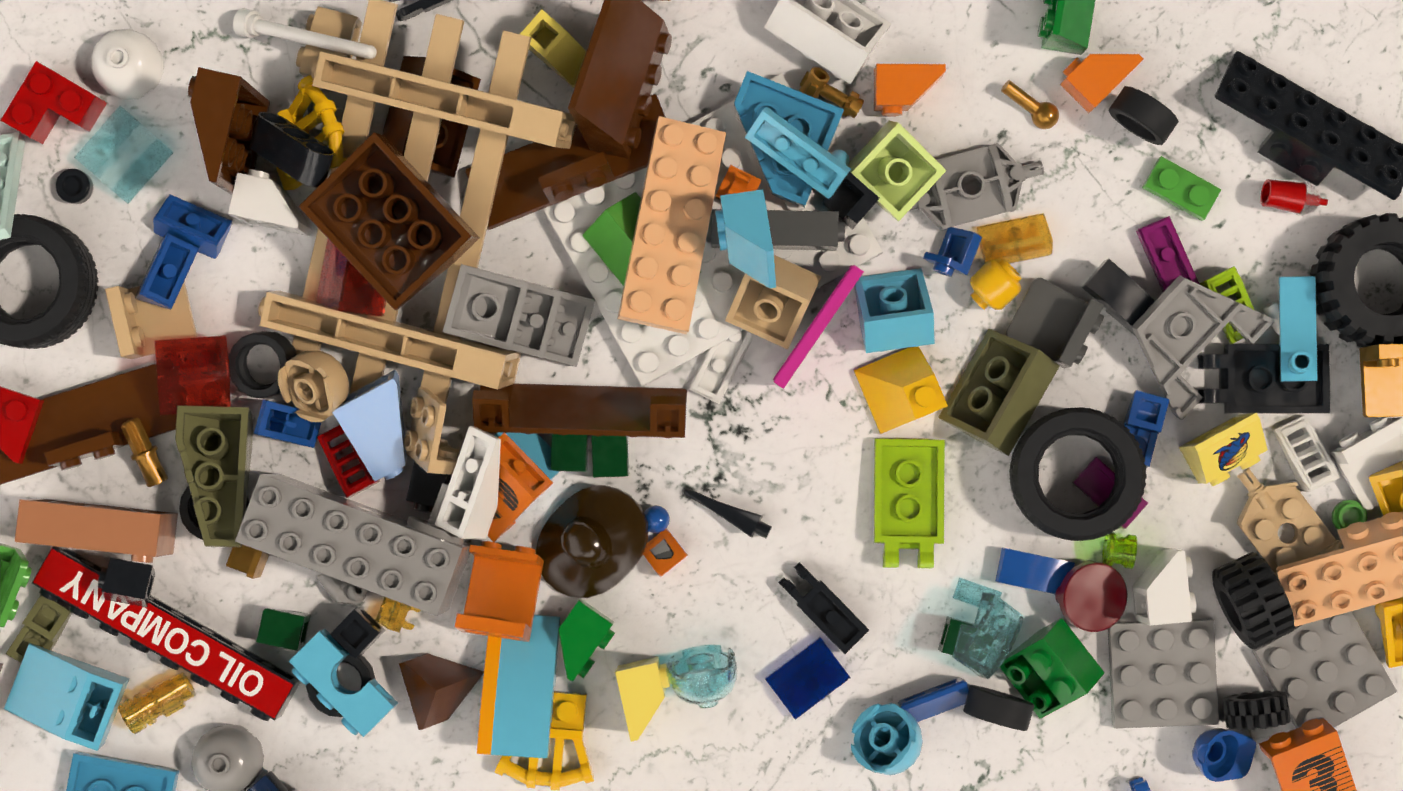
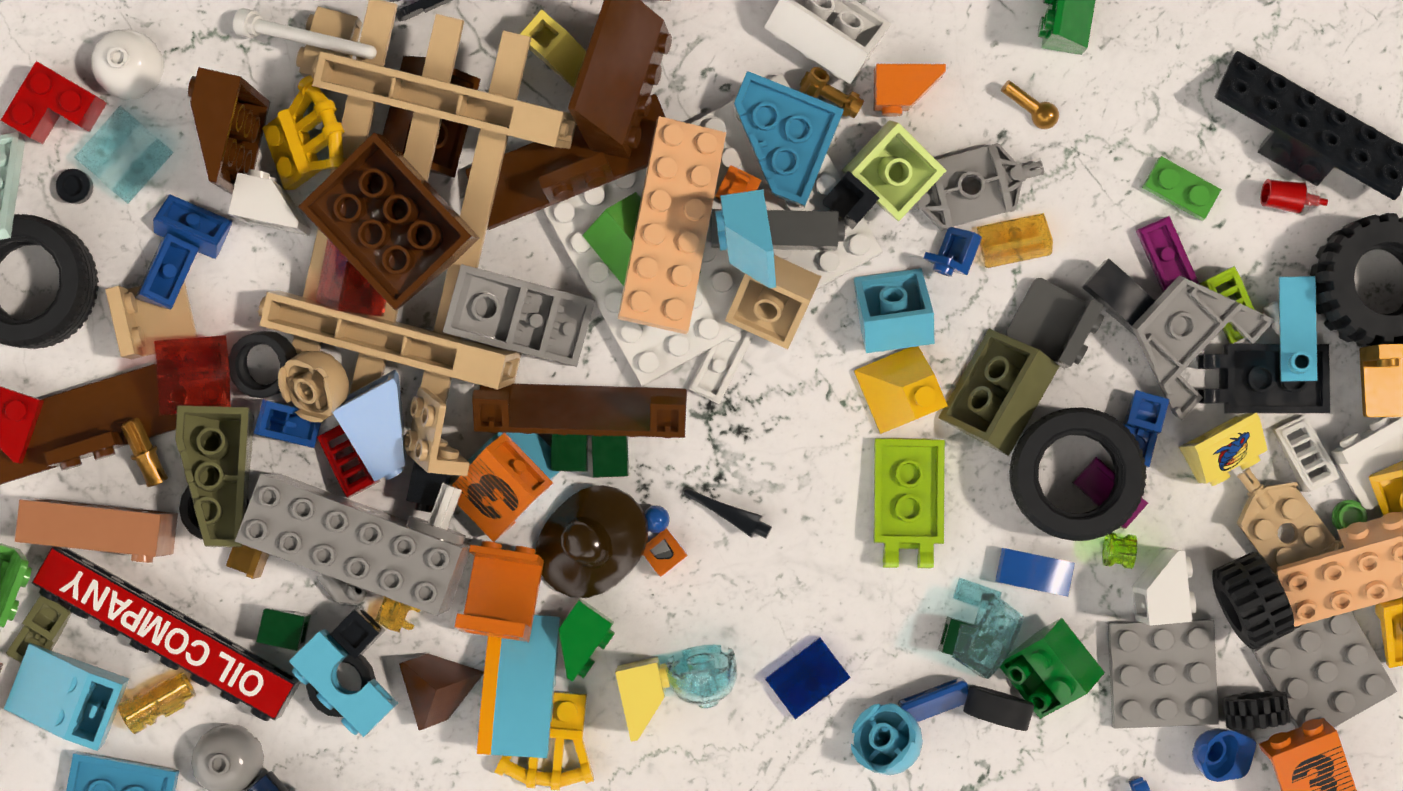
black brick [98,558,155,607] -> none
black beam [249,112,335,187] -> none
white slope [435,426,501,539] -> none
medium azure piece [745,107,851,199] -> none
dark pink tile [773,265,864,389] -> none
black hinge [778,562,869,654] -> none
yellow head [970,259,1022,310] -> none
dark red tile [1055,560,1128,632] -> none
orange slope [1060,54,1143,113] -> none
black tyre [1108,86,1179,145] -> none

